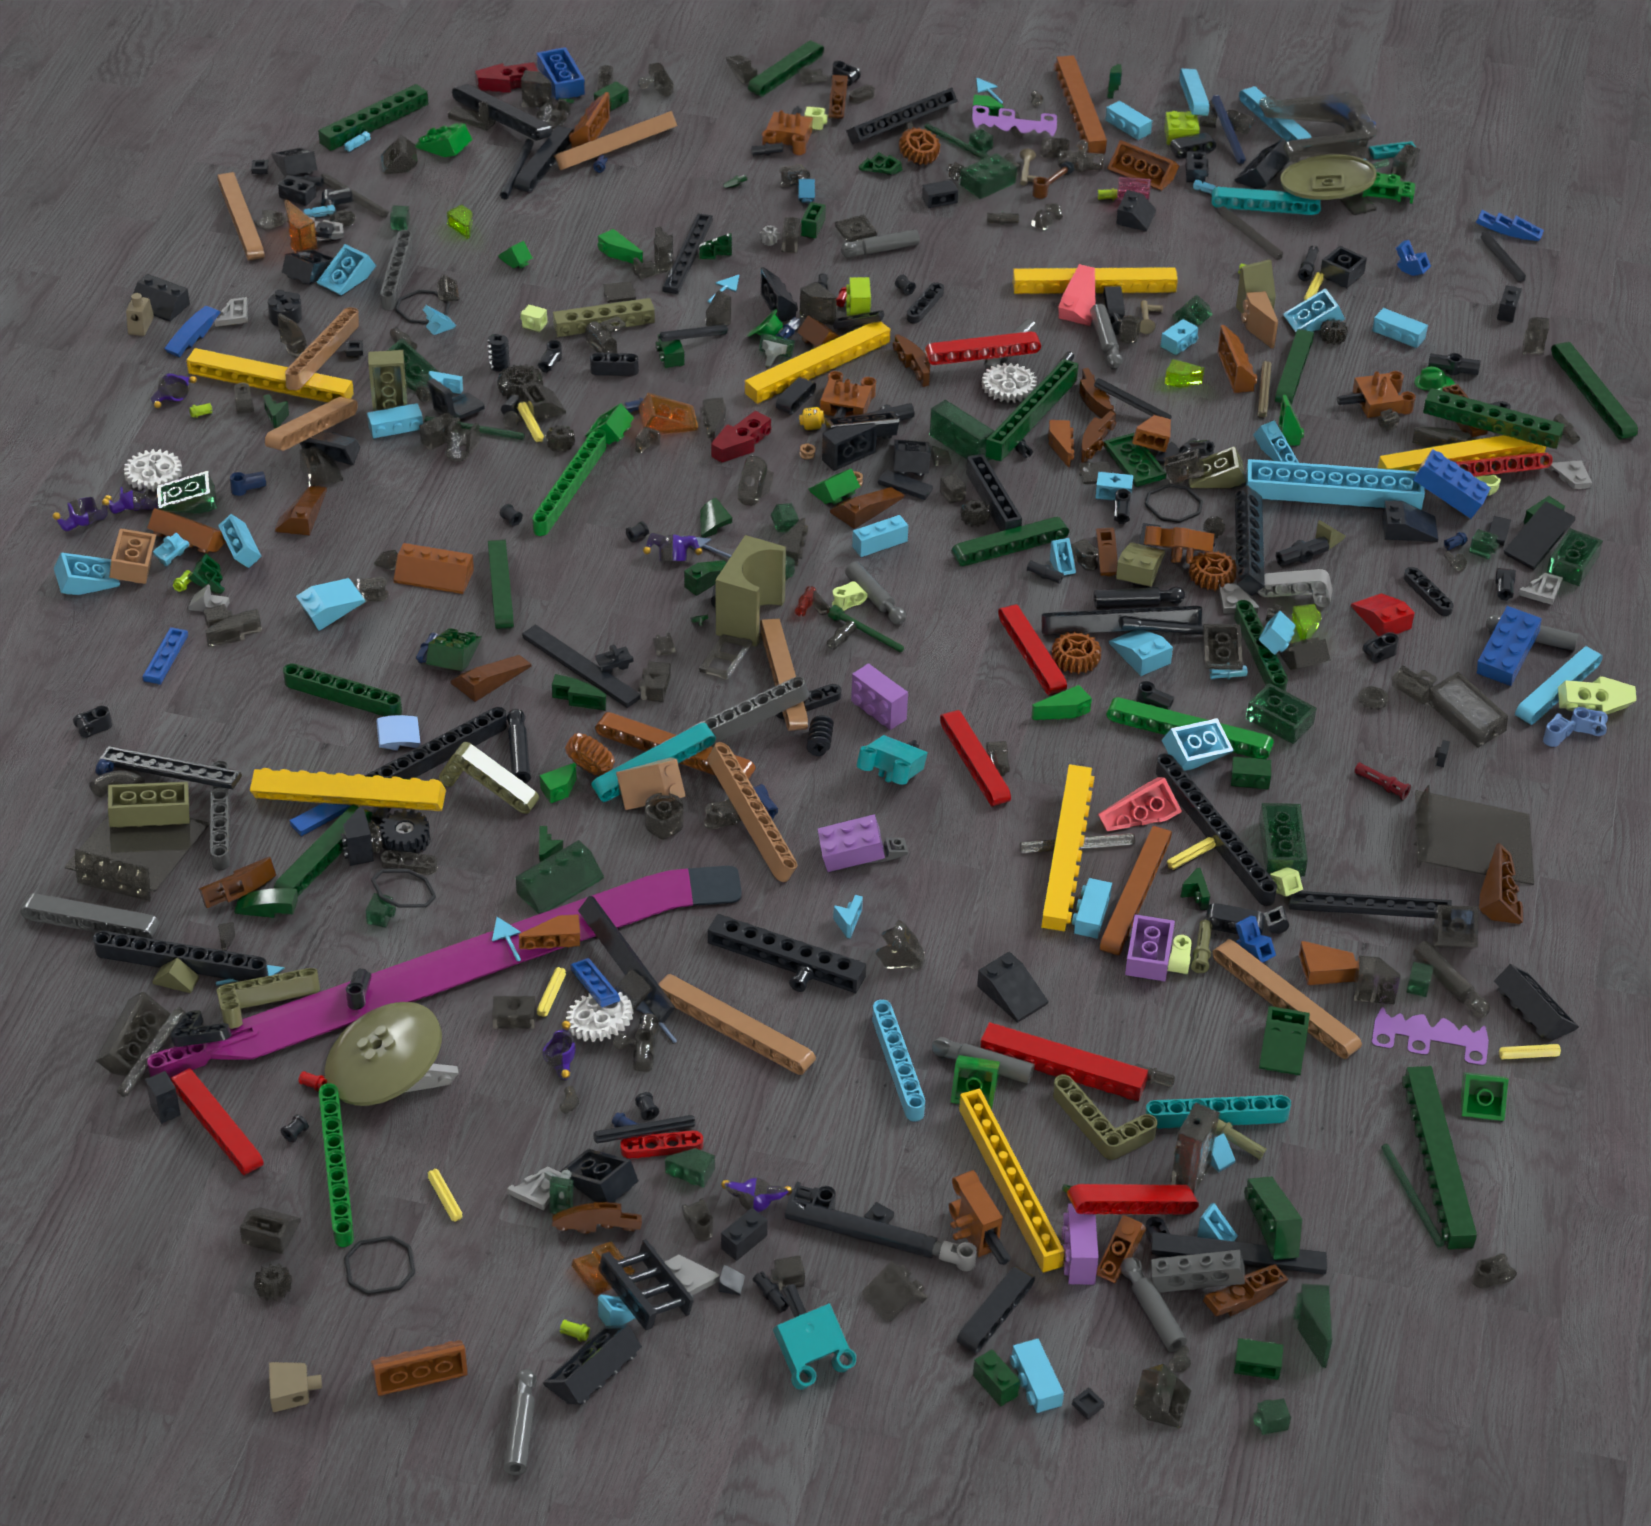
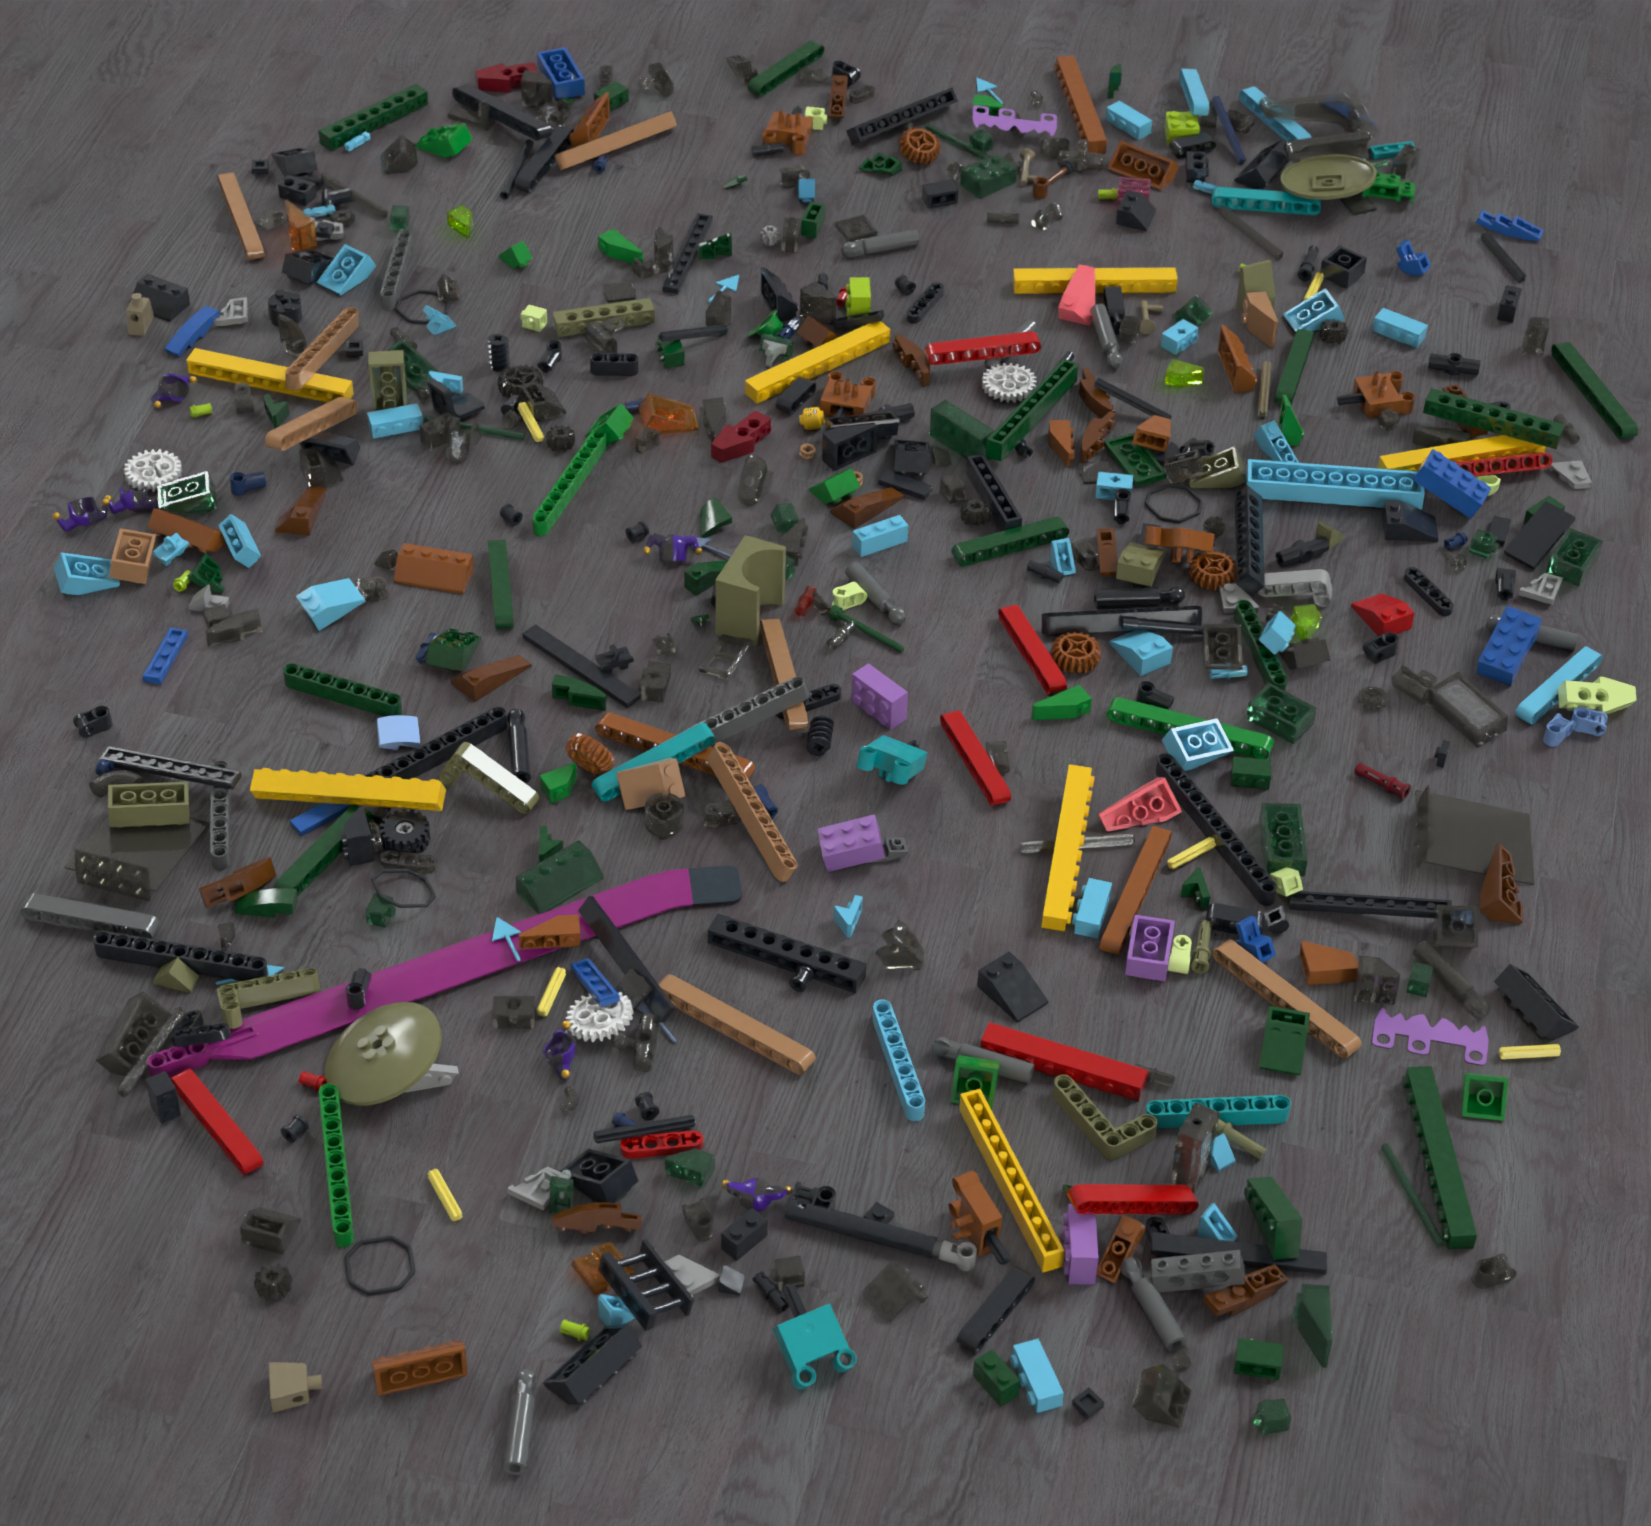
green piece [1414,366,1455,391] -> none

